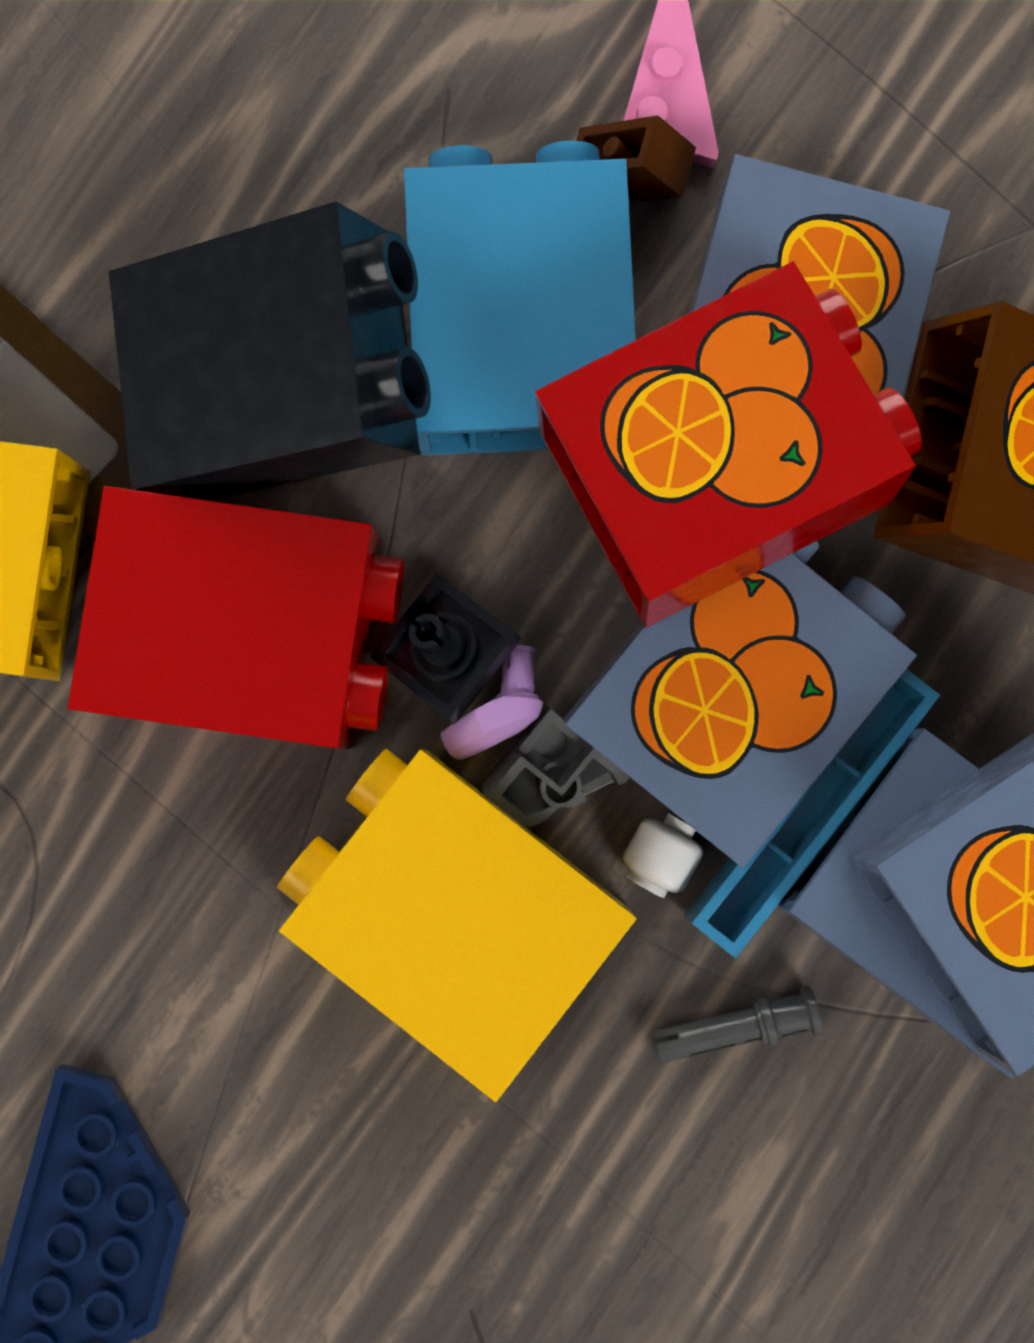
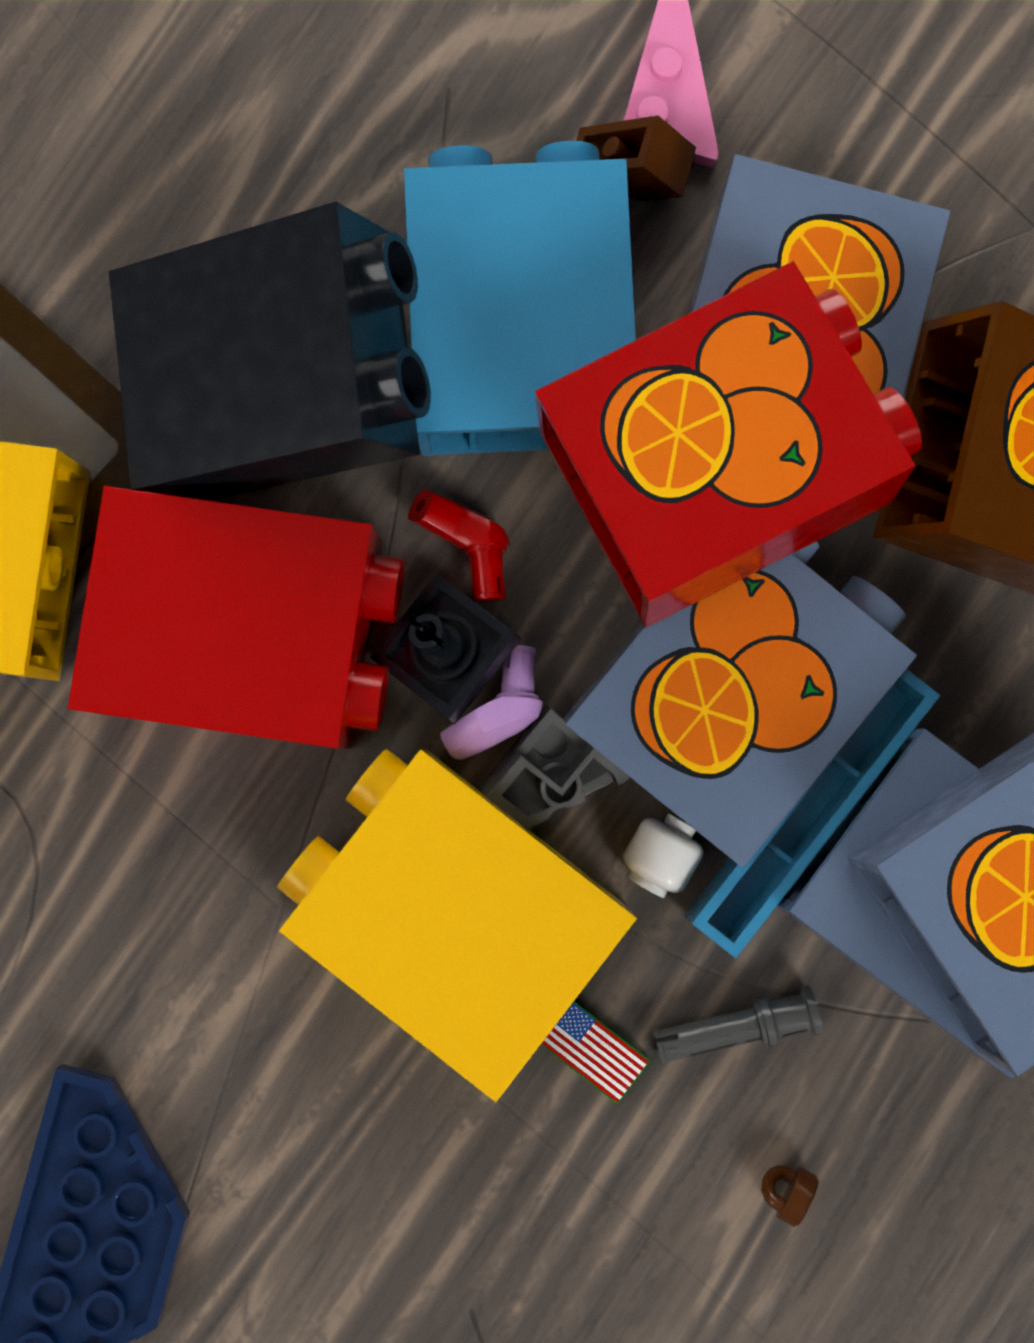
none -> red arm [407,490,511,602]
none -> tile [541,1000,650,1105]
none -> reddish brown tile [761,1165,819,1227]

